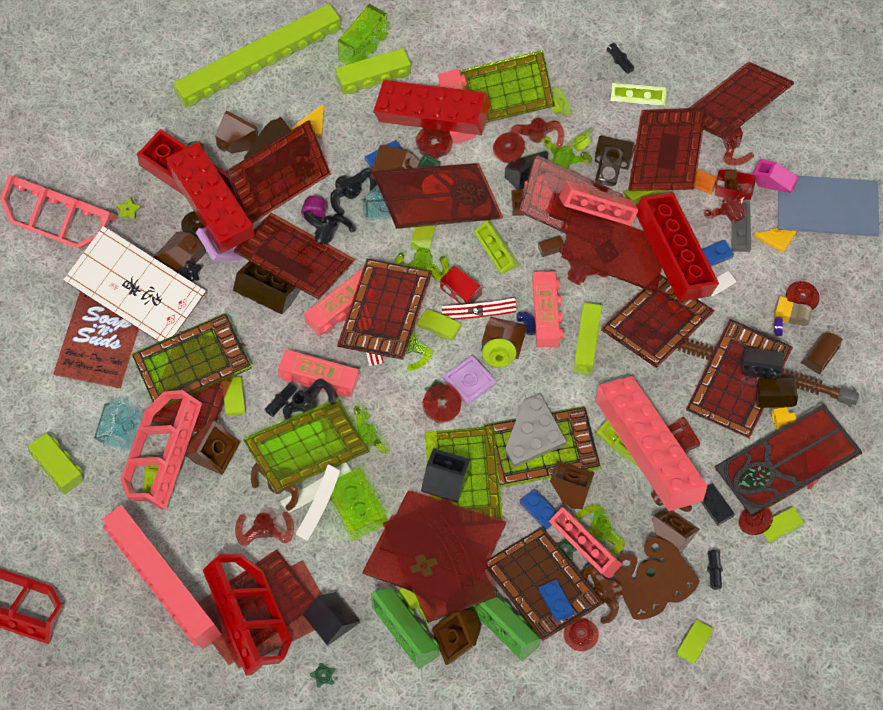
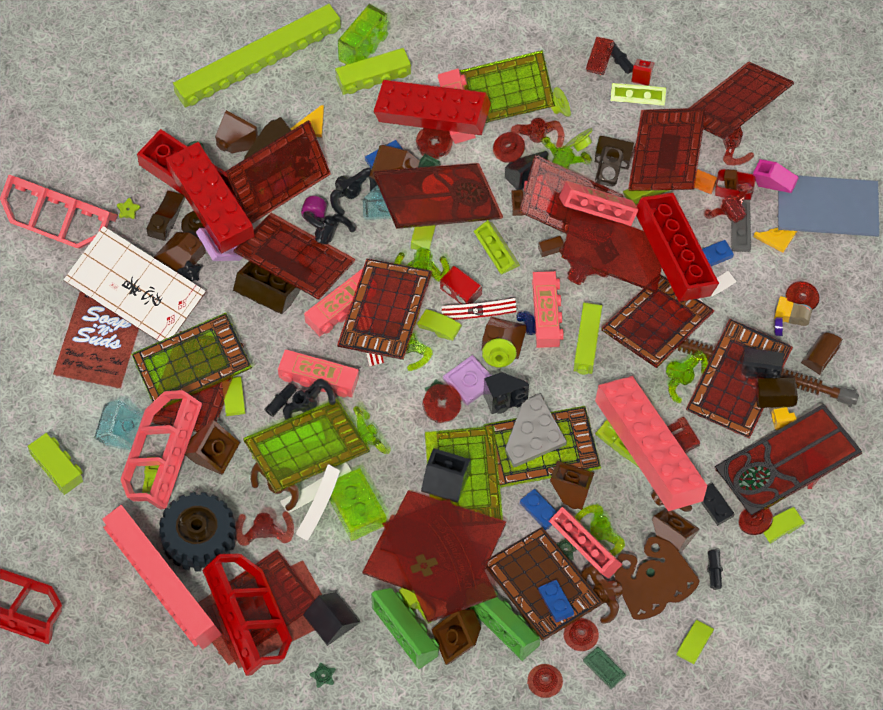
none -> dark brown slope [146,190,185,241]
none -> black wheel [159,492,237,572]
none -> black slope [483,372,529,414]
none -> clear red piece [527,664,563,698]
none -> clear green tile [583,647,626,690]
none -> clear red plate [586,37,615,75]
none -> red slope [631,59,655,86]
none -> clear neon green piece [666,351,708,403]

